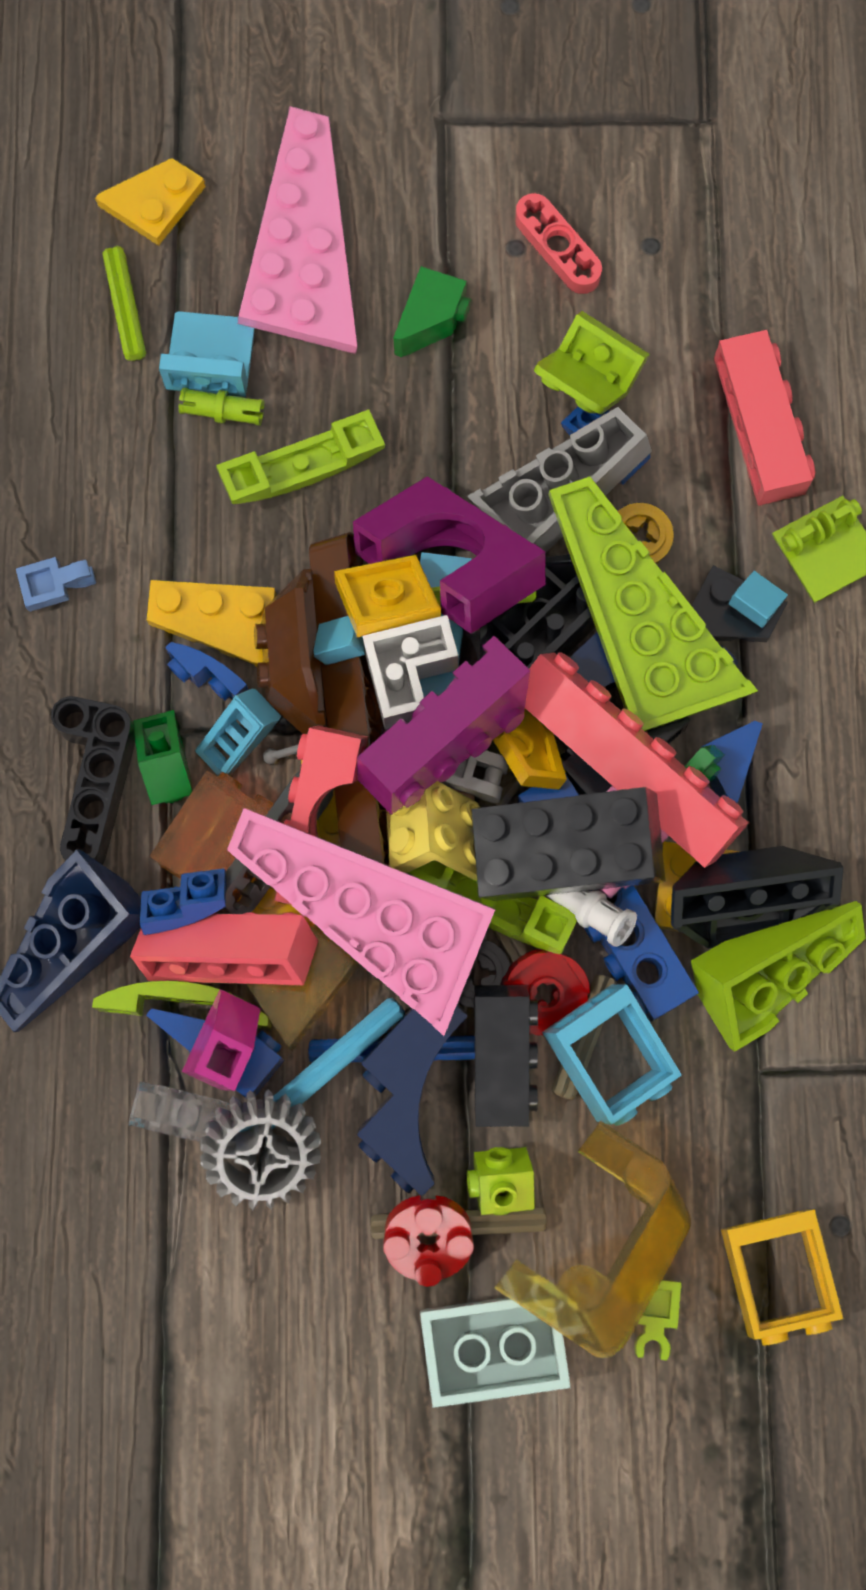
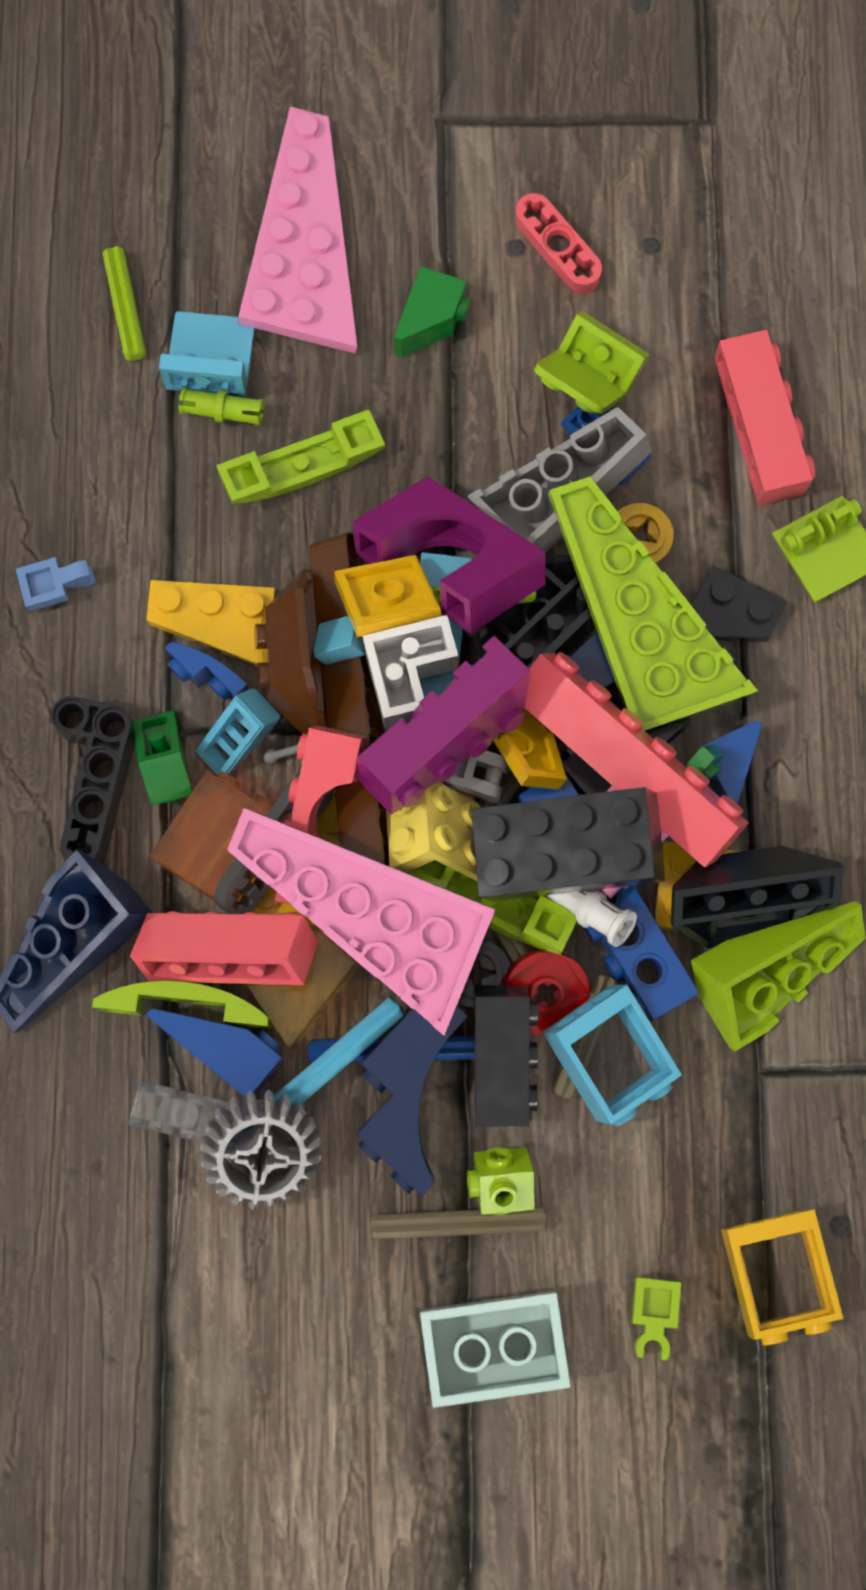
yellow wing [95,158,206,246] -> none
blue slope [140,868,226,935] -> none
dark pink slope [182,990,261,1091] -> none
plate [383,1195,474,1287] -> none
clear yellow windscreen [495,1121,691,1358] -> none
medium azure slope [729,571,788,629] -> none

